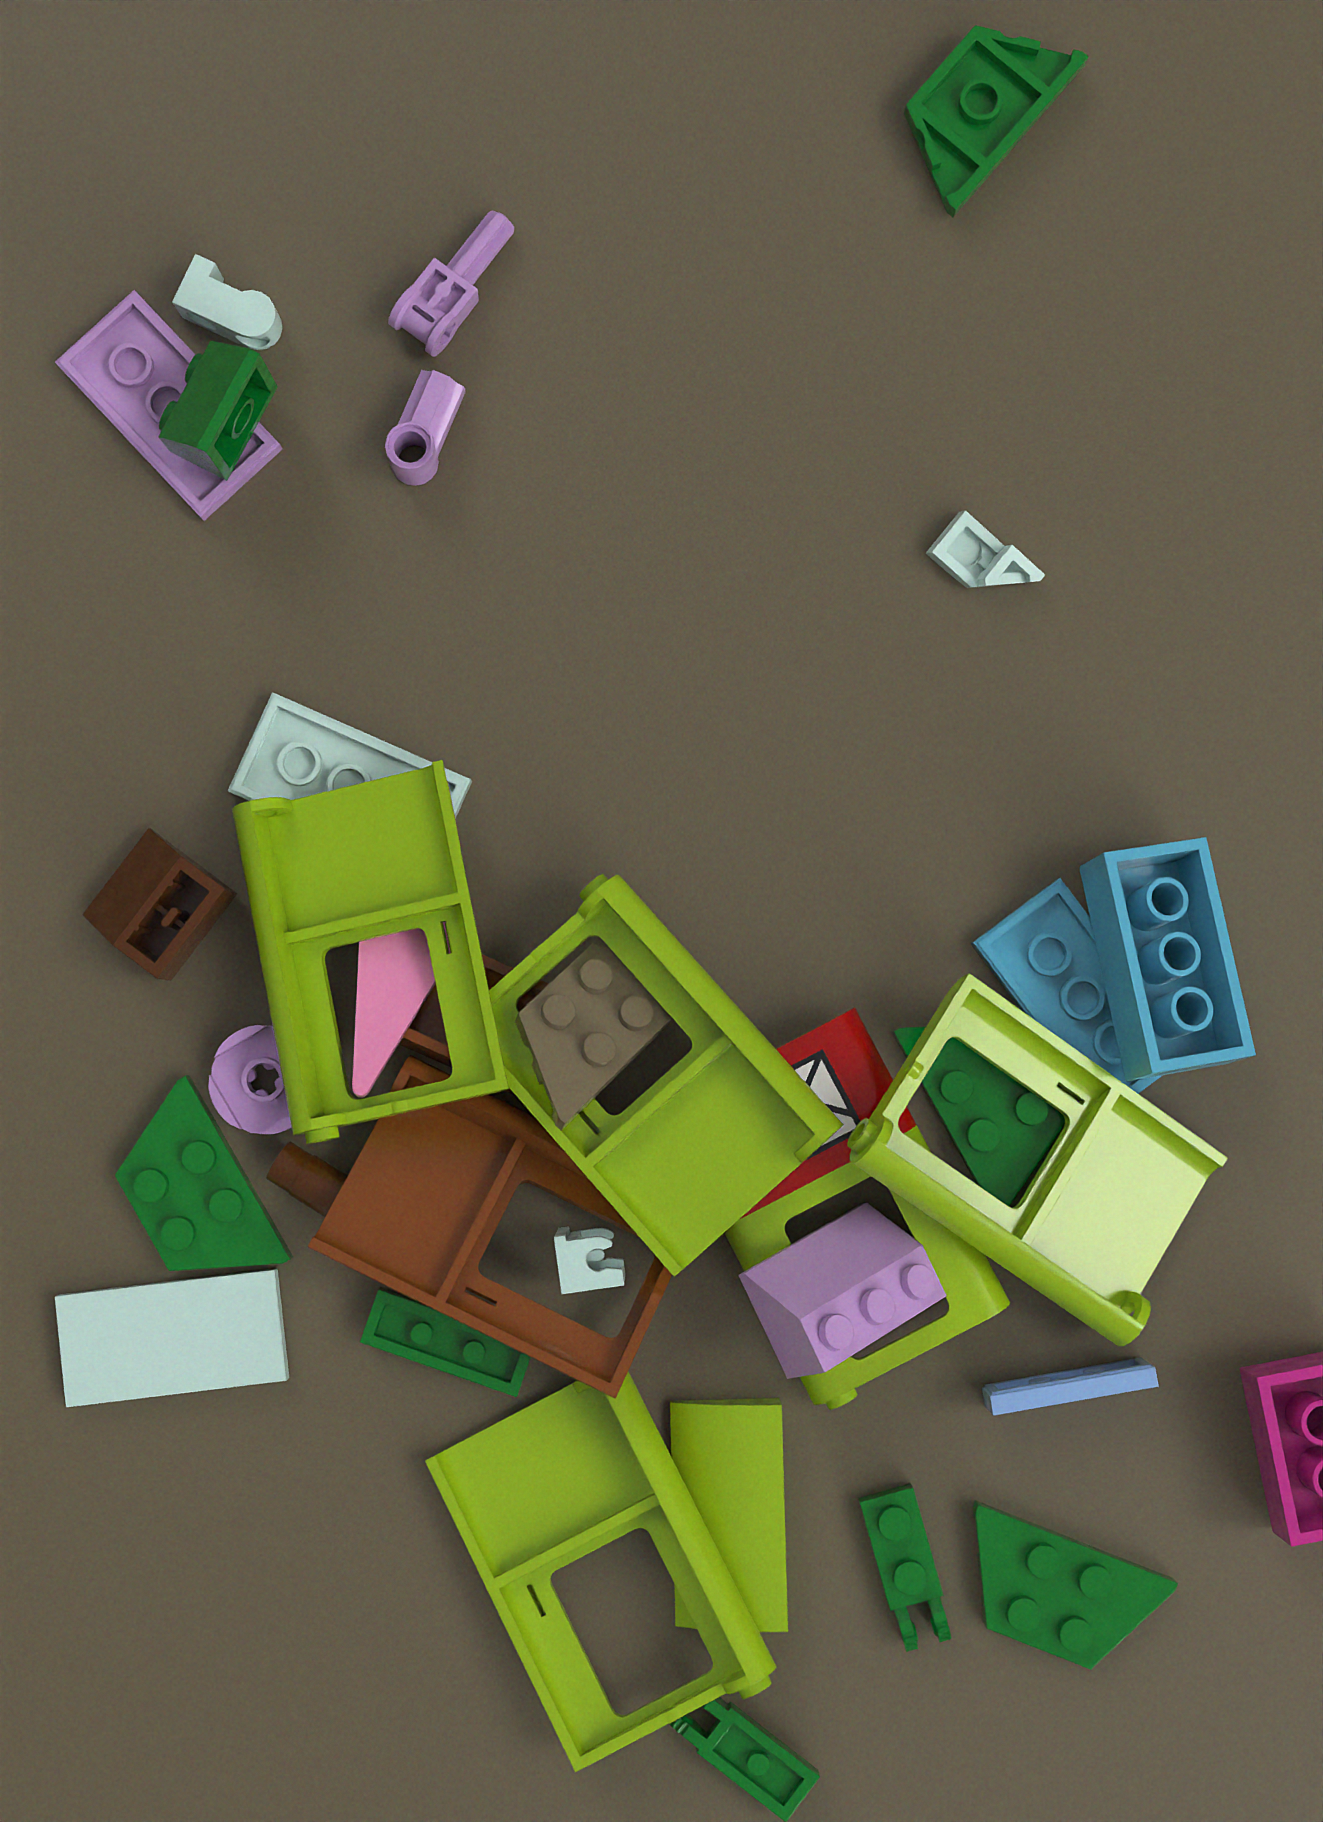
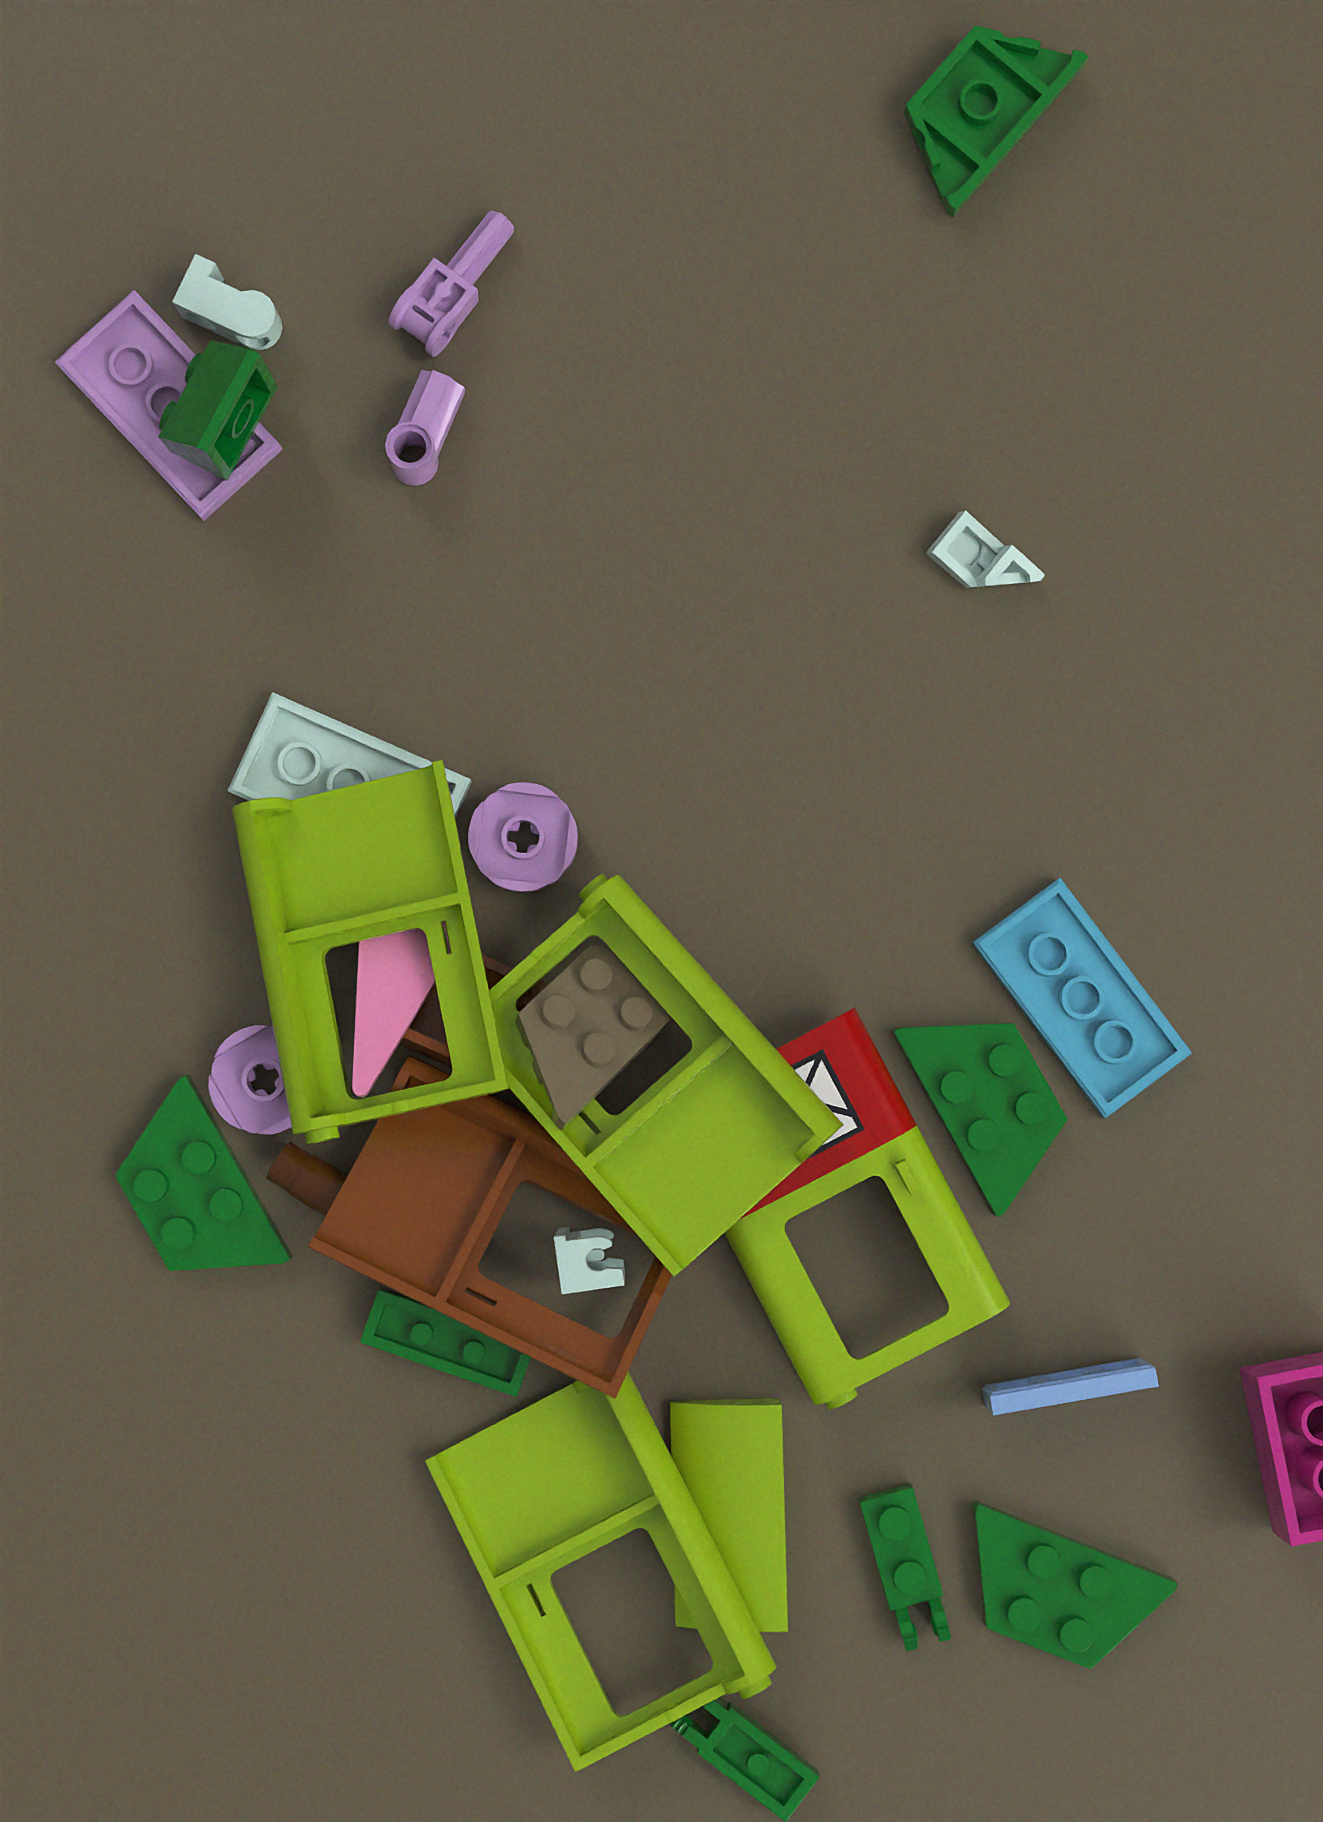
light aqua tile [55,1268,289,1407] -> none
reddish brown slope [82,828,237,981] -> none
lavender slope [739,1203,947,1379] -> none
lime piece [847,973,1228,1347] -> none
medium azure brick [1079,837,1256,1082] -> none
none -> lavender plate [468,782,578,893]

